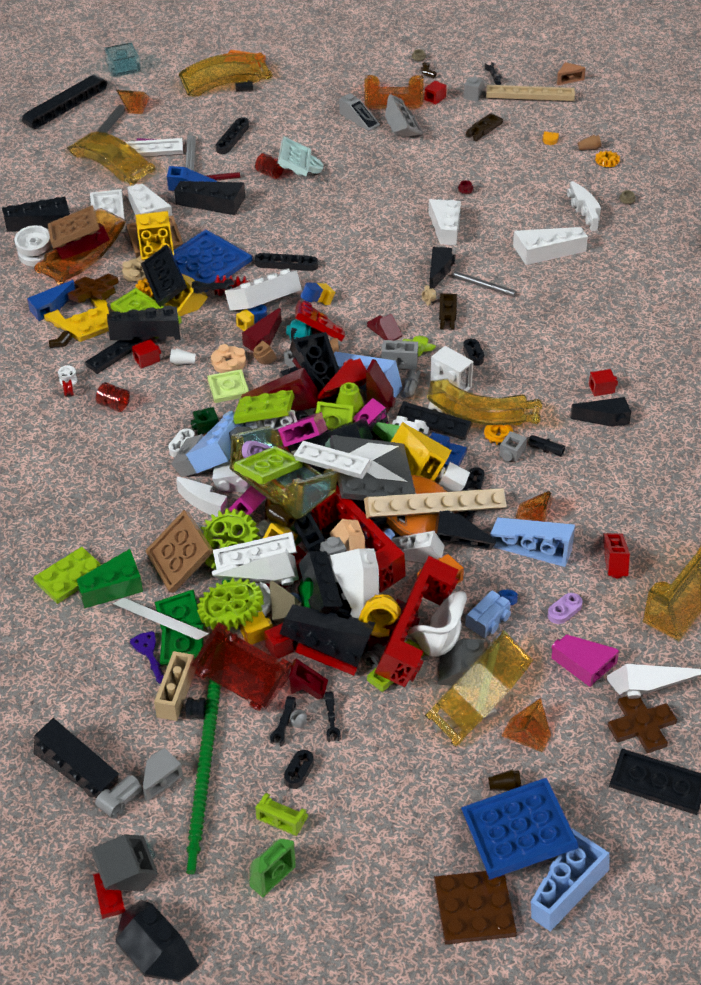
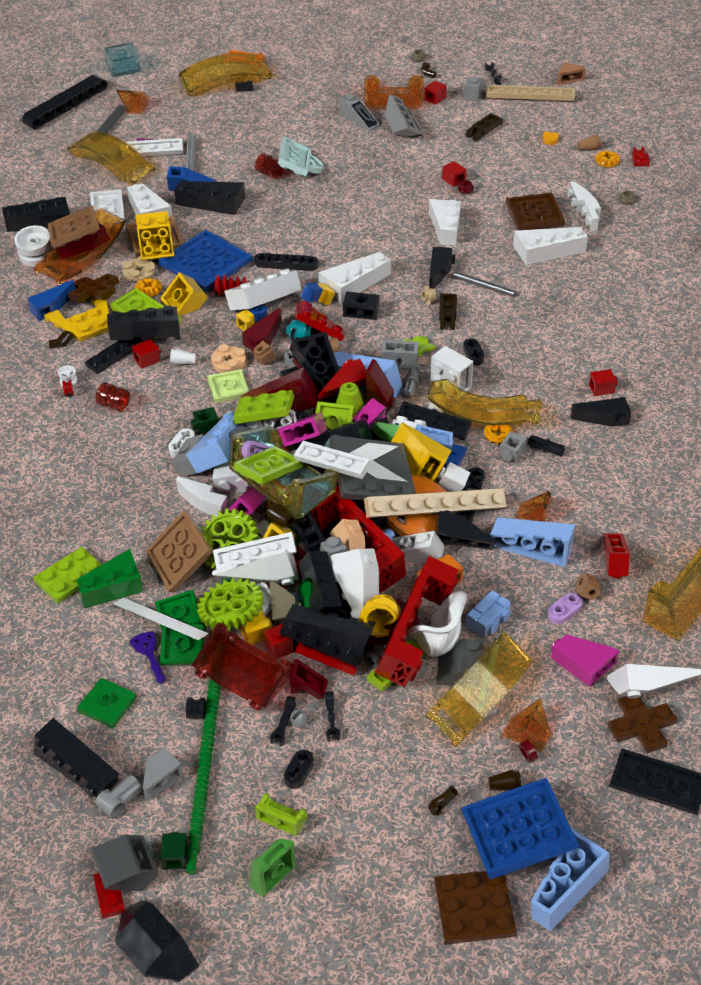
black tile [141,244,187,307] -> none
tan brick [154,651,196,721] -> none
black piece [191,279,234,293] -> none
dark red bar [205,172,240,180] -> none
black beam [216,117,249,154] -> none
slope [367,313,403,341] -> none
blue tile [498,589,518,605] -> none
none -> green plate [77,677,137,729]
none -> dark green brick [161,832,187,870]
none -> white wedge [319,252,391,303]
none -> black brick [343,291,380,320]
none -> light blue plate [415,425,453,450]
none -> dark brown arm [428,786,458,816]
none -> red brick [442,161,466,187]
none -> reddish brown plate [506,192,565,231]
none -> dark red tile [519,739,538,763]
none -> medium nougat piece [575,572,601,600]
none -> red plate [632,147,650,167]

